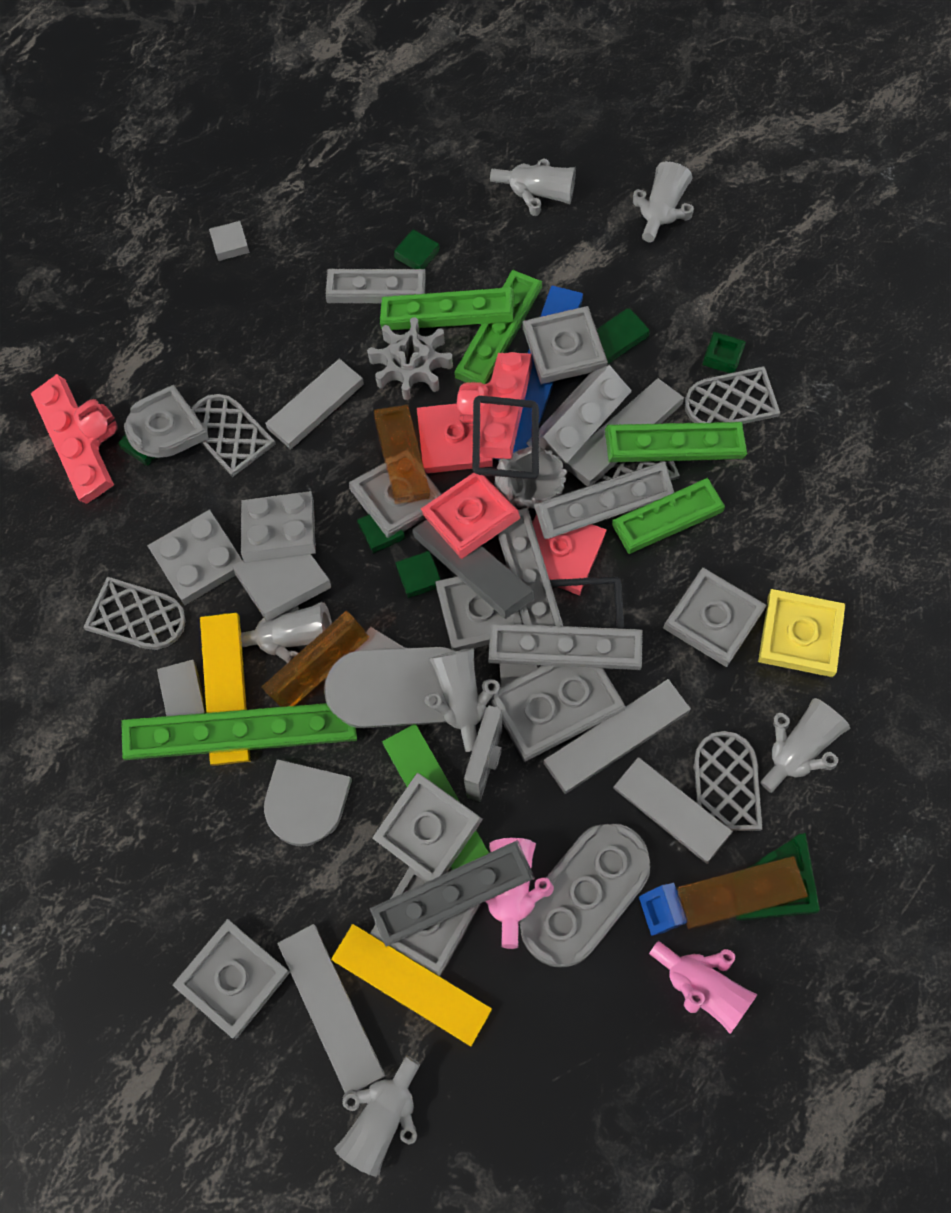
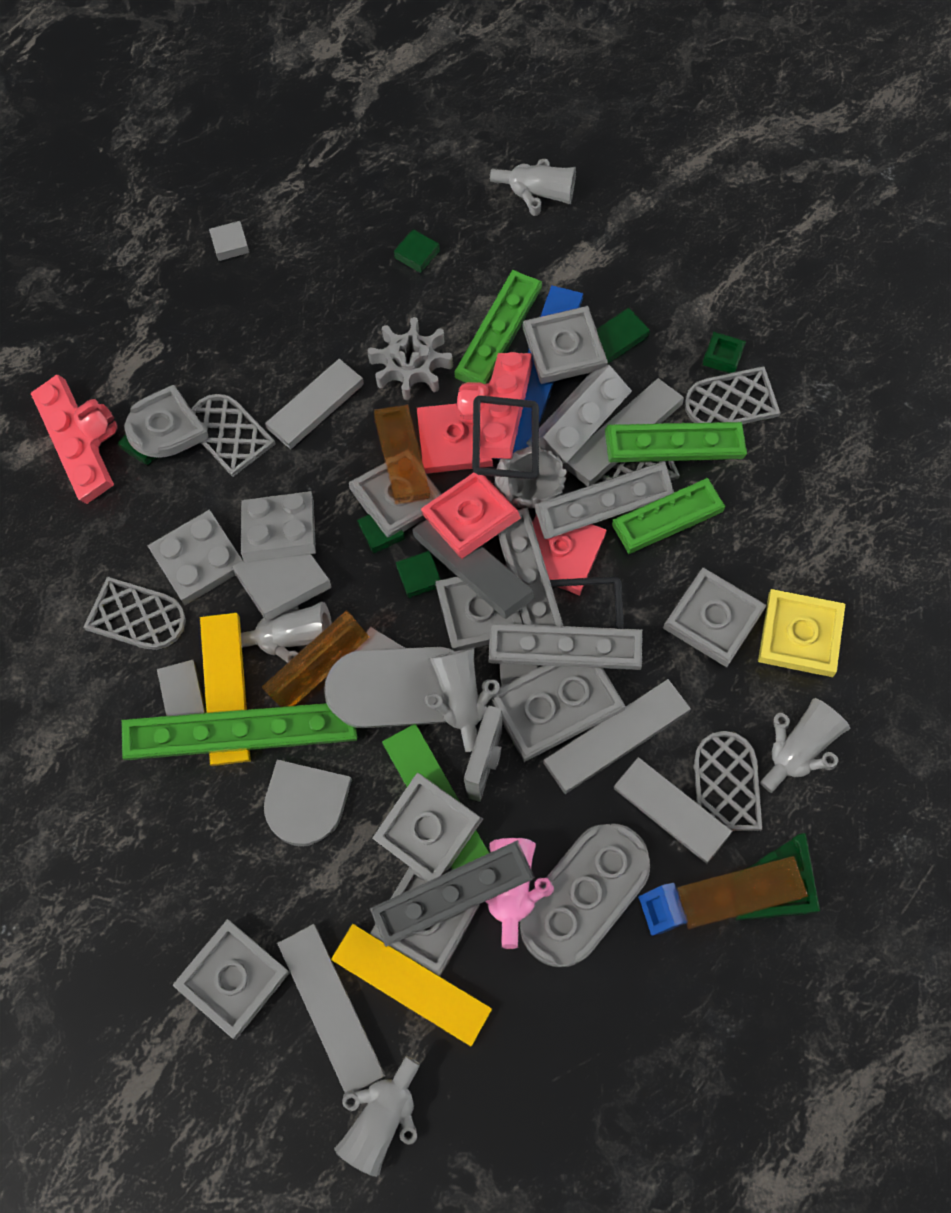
light grey tile [326,269,426,303] -> none
bright green tile [380,287,514,330] -> none
light grey piece [633,161,694,242] -> none
bright pink piece [649,941,758,1034] -> none

